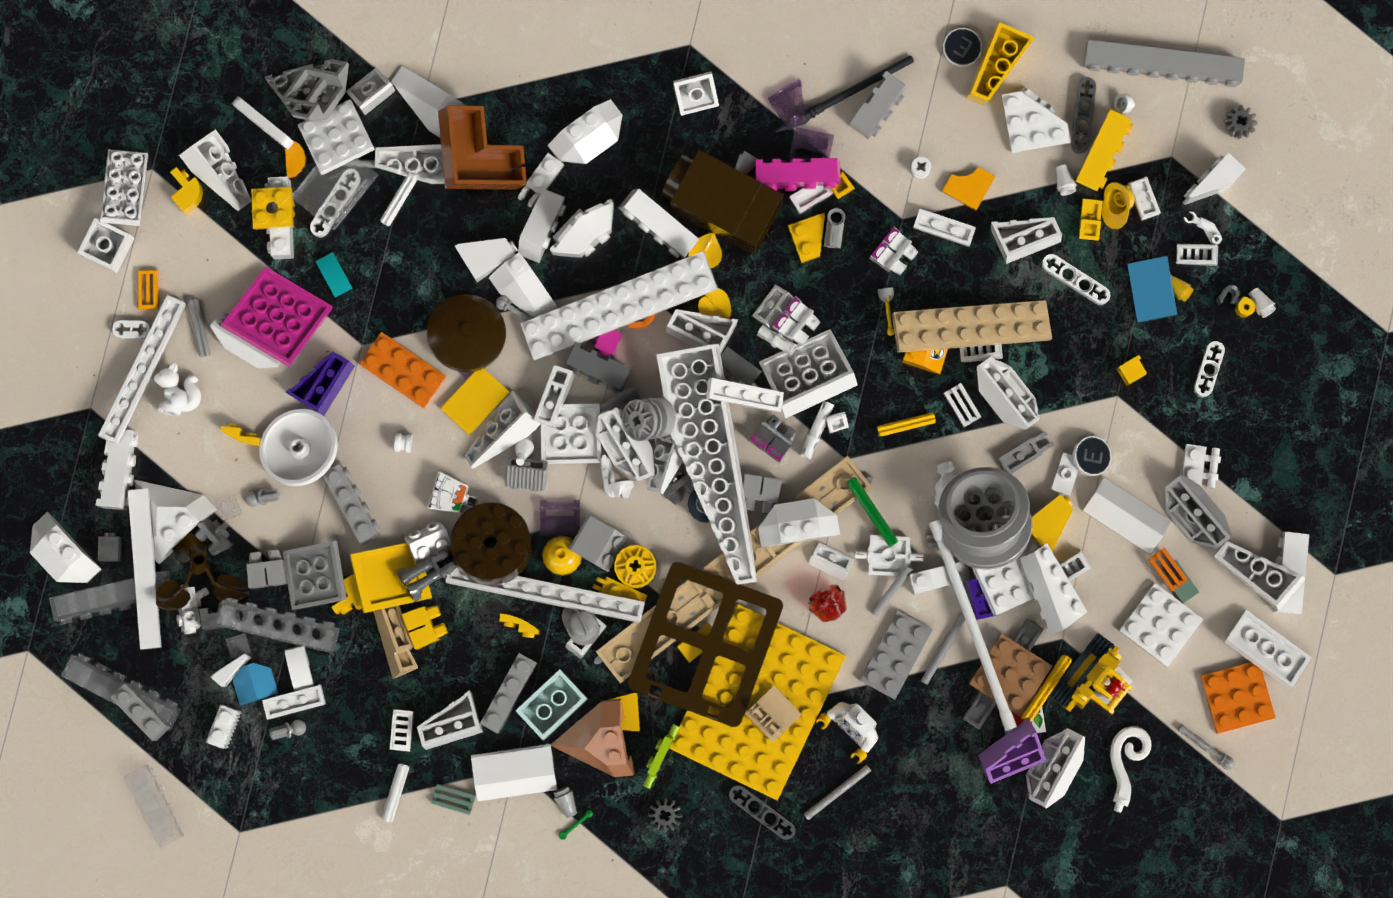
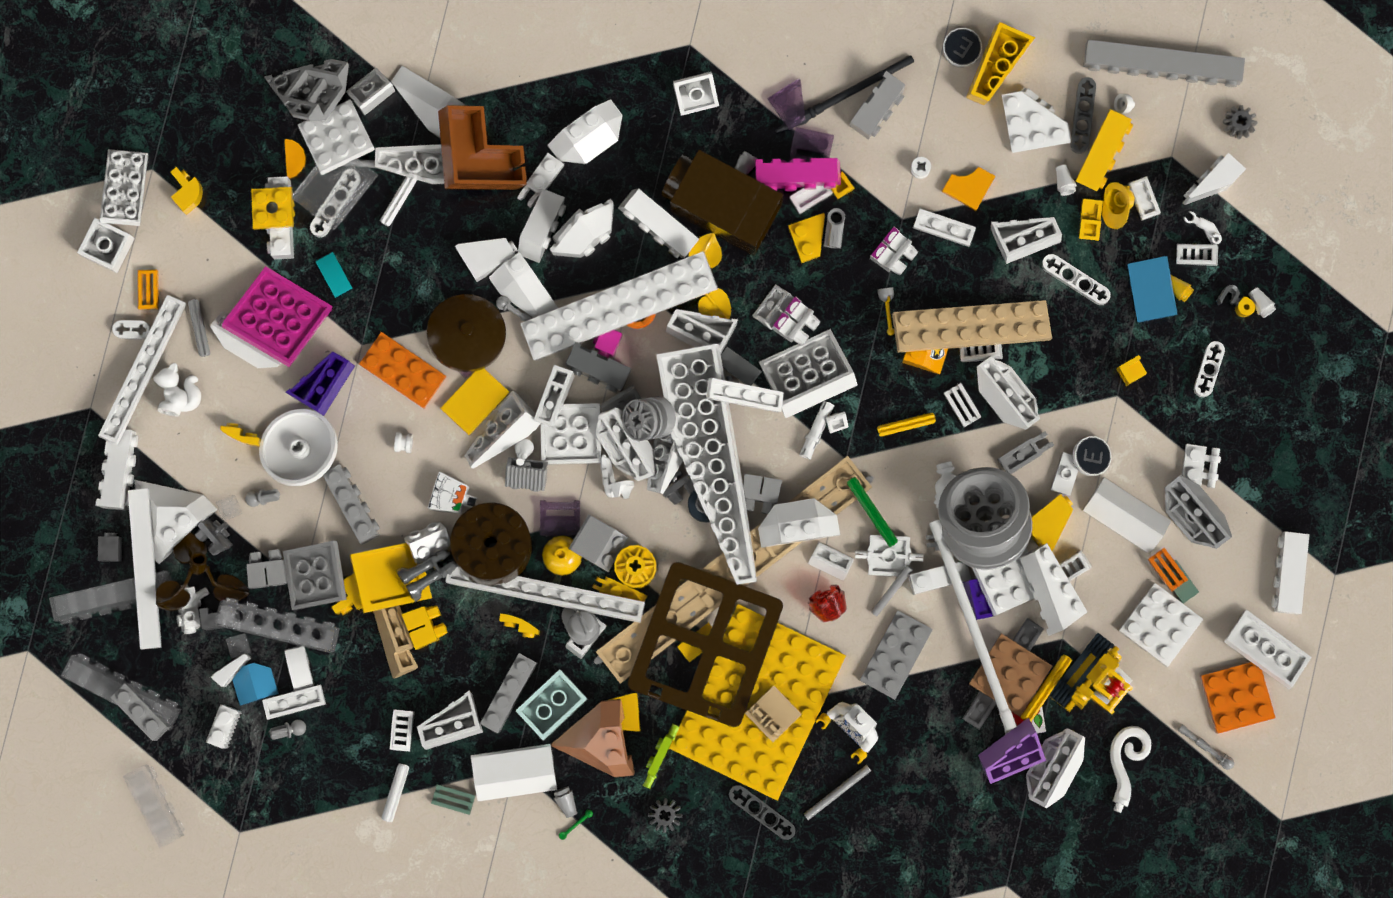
white wedge [30,512,102,583] -> none
white wedge [179,129,251,211] -> none
white beam [231,96,294,150] -> none
flat silver hips [749,415,797,463] -> none
white pin [757,325,797,356] -> none
light grey bar [921,612,966,685] -> none
white wedge [1214,541,1305,610] -> none

